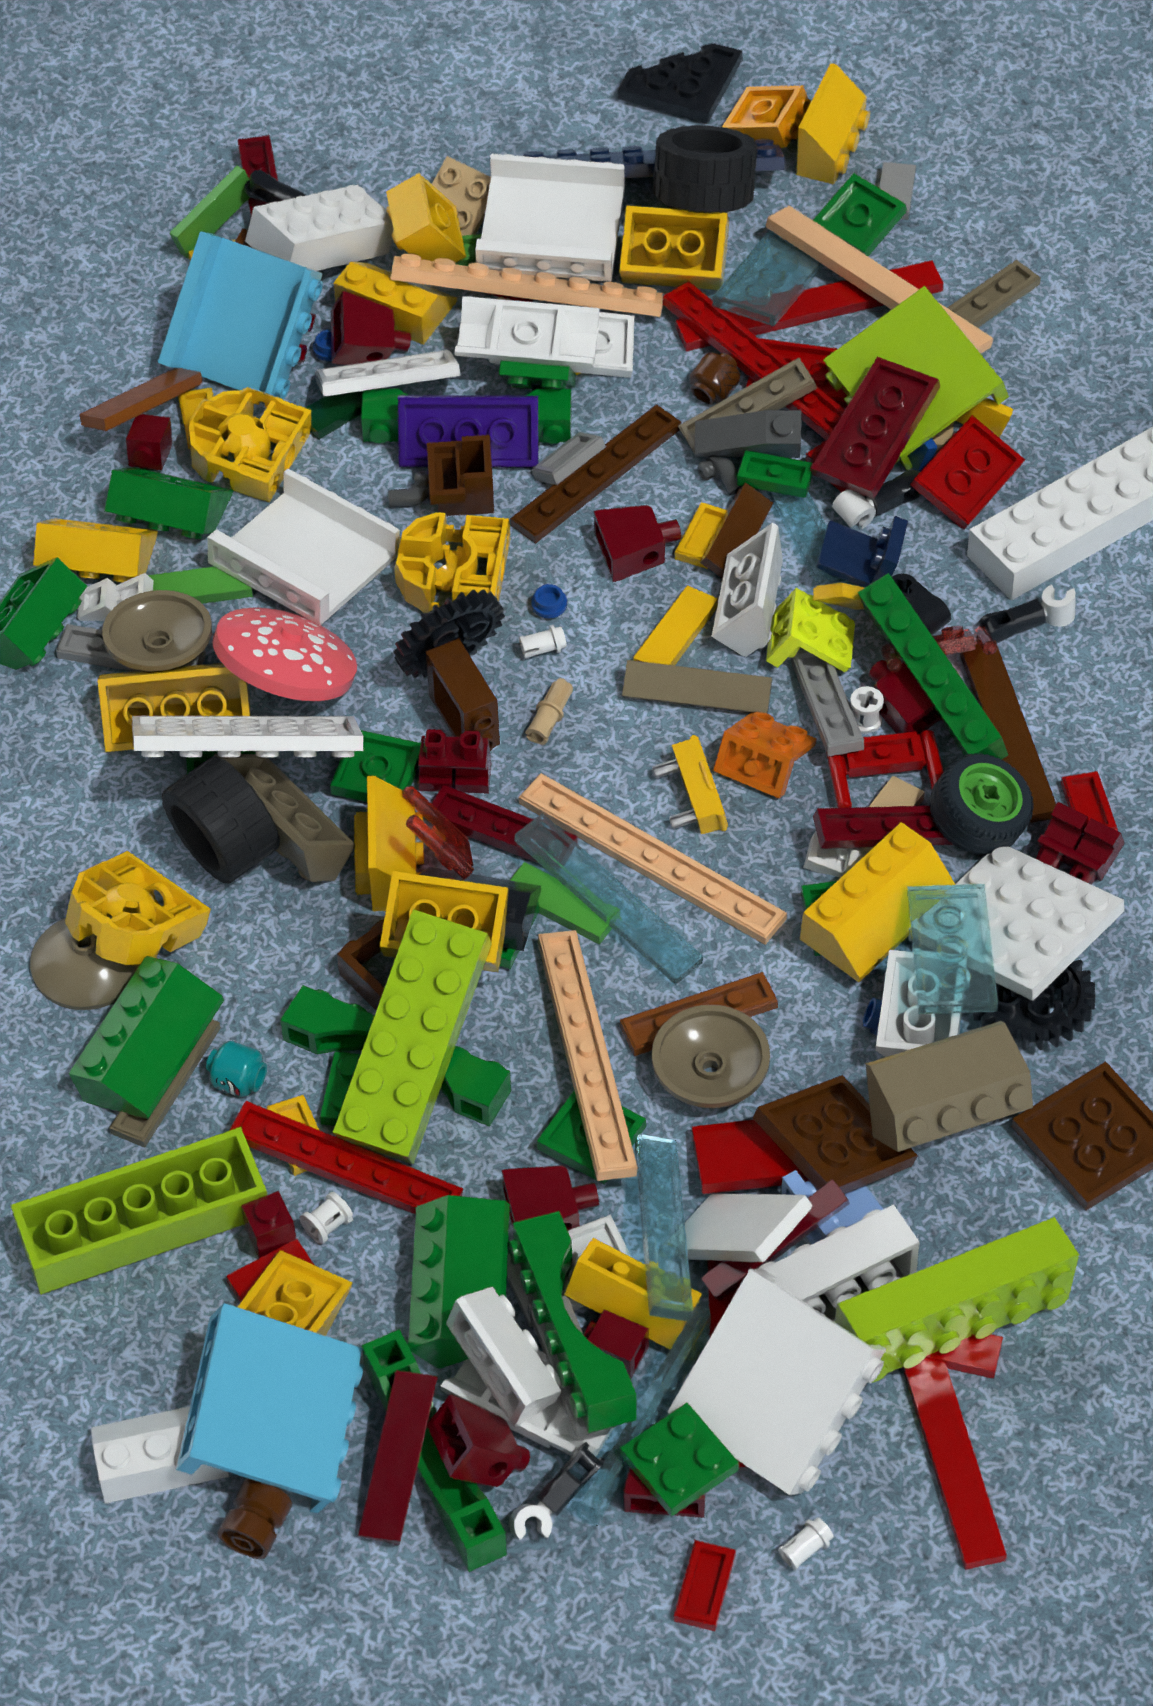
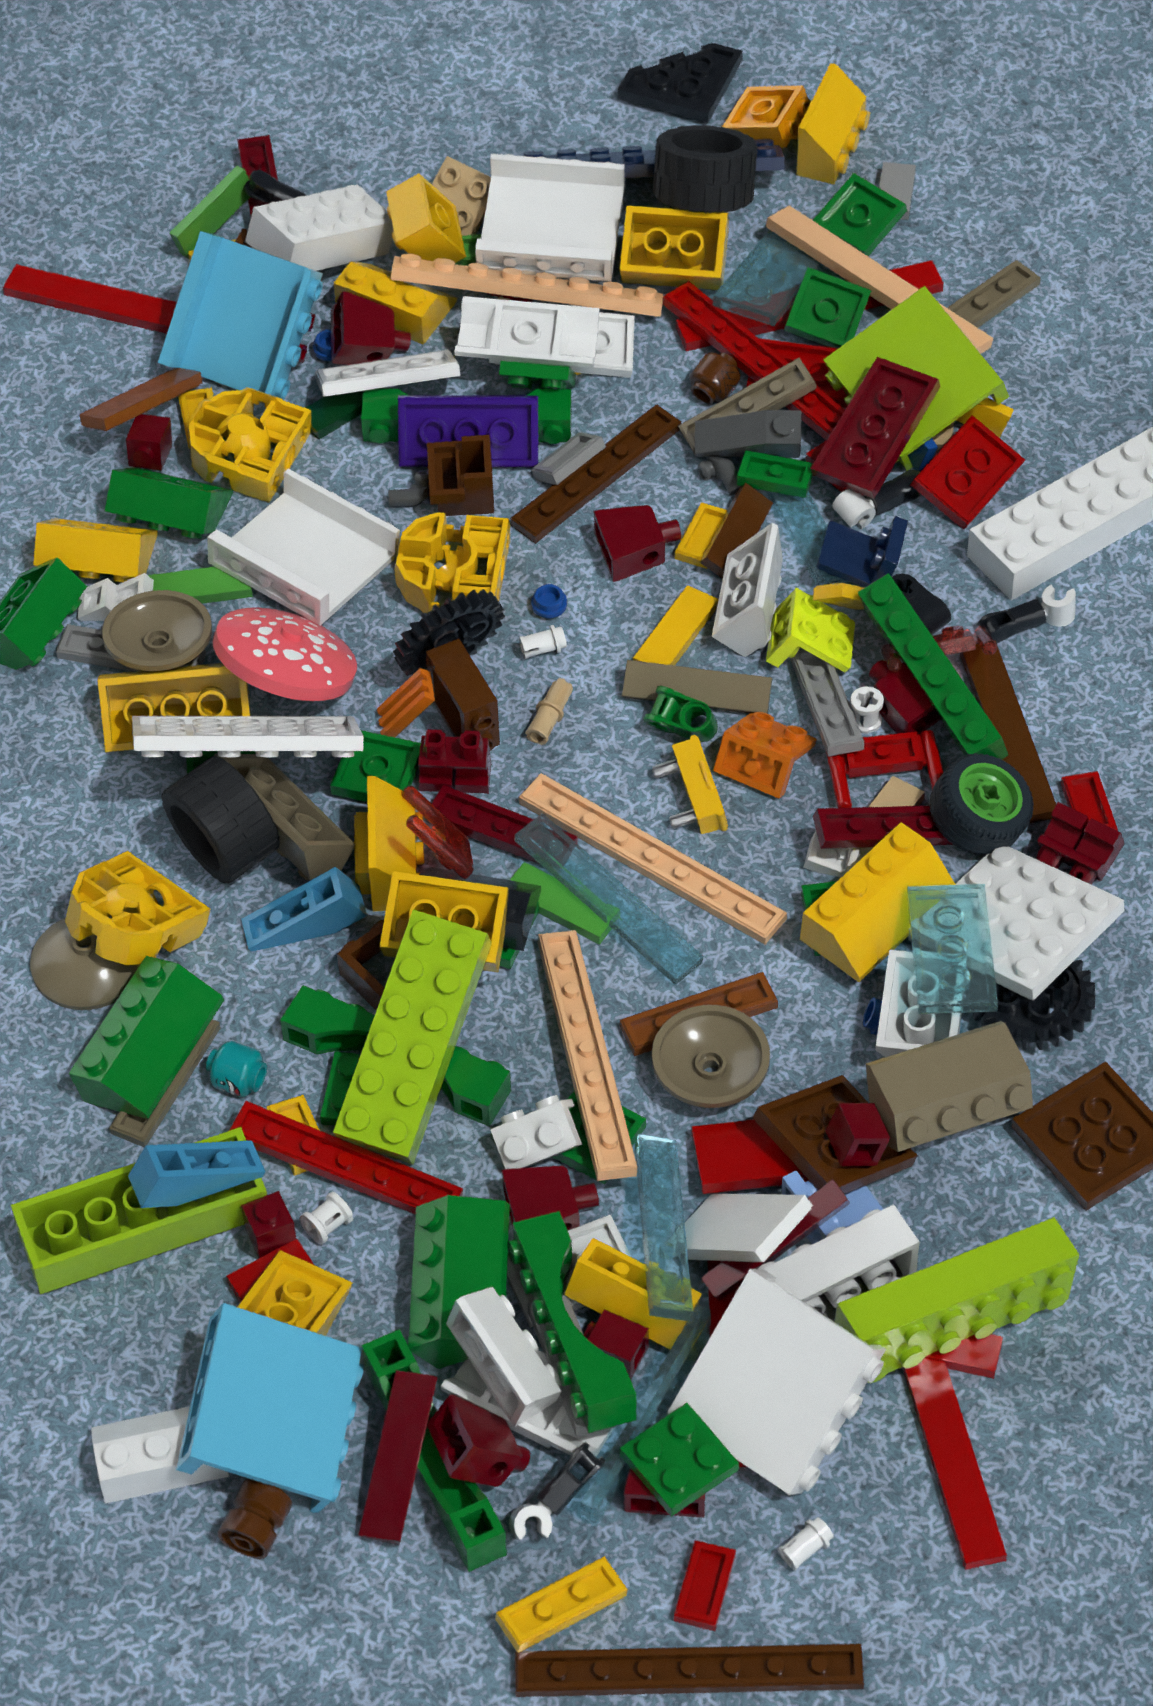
none -> red tile [3,264,177,334]
none -> dark azure slope [128,1140,266,1208]
none -> dark azure slope [241,867,367,952]
none -> orange tile [377,668,435,737]
none -> white bracket [490,1095,582,1169]
none -> yellow tile [495,1556,628,1653]
none -> reddish brown tile [515,1643,864,1697]
none -> green piece [643,686,718,743]
none -> green plate [784,267,871,348]
none -> dark red brick [825,1103,890,1166]

